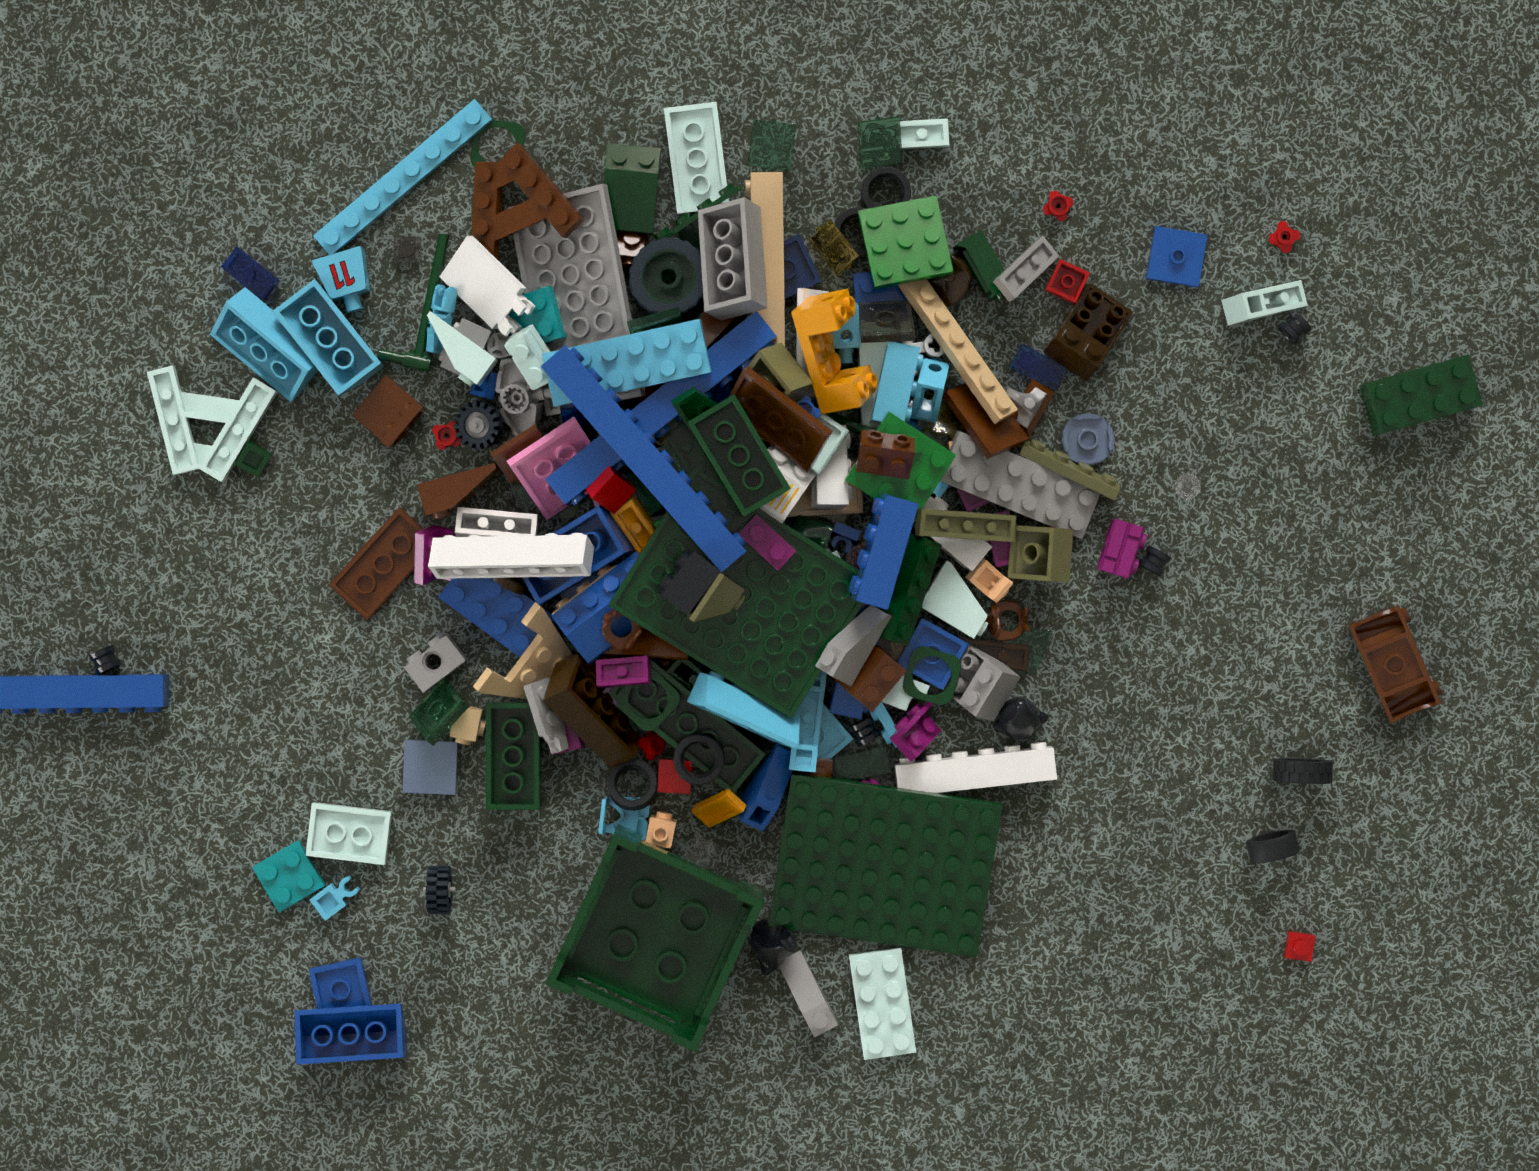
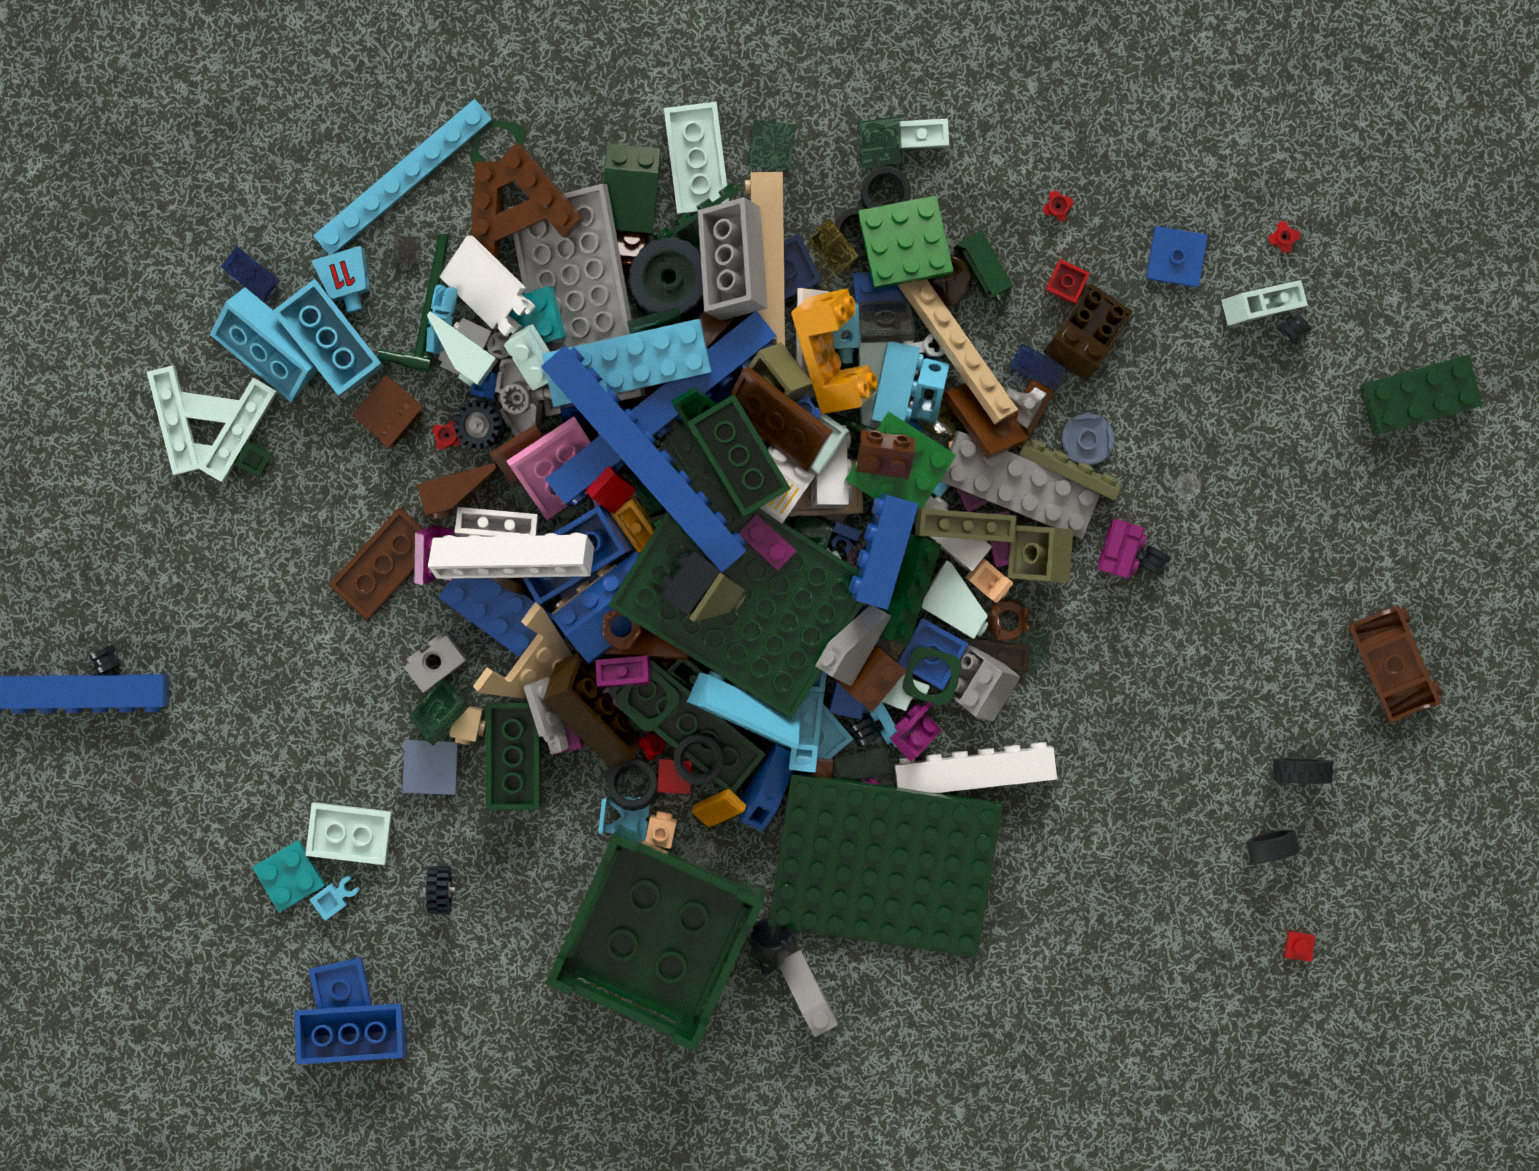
light aqua plate [849,947,916,1060] -> none
black hat [992,697,1049,740] -> none
light grey plate [993,236,1059,302] -> none

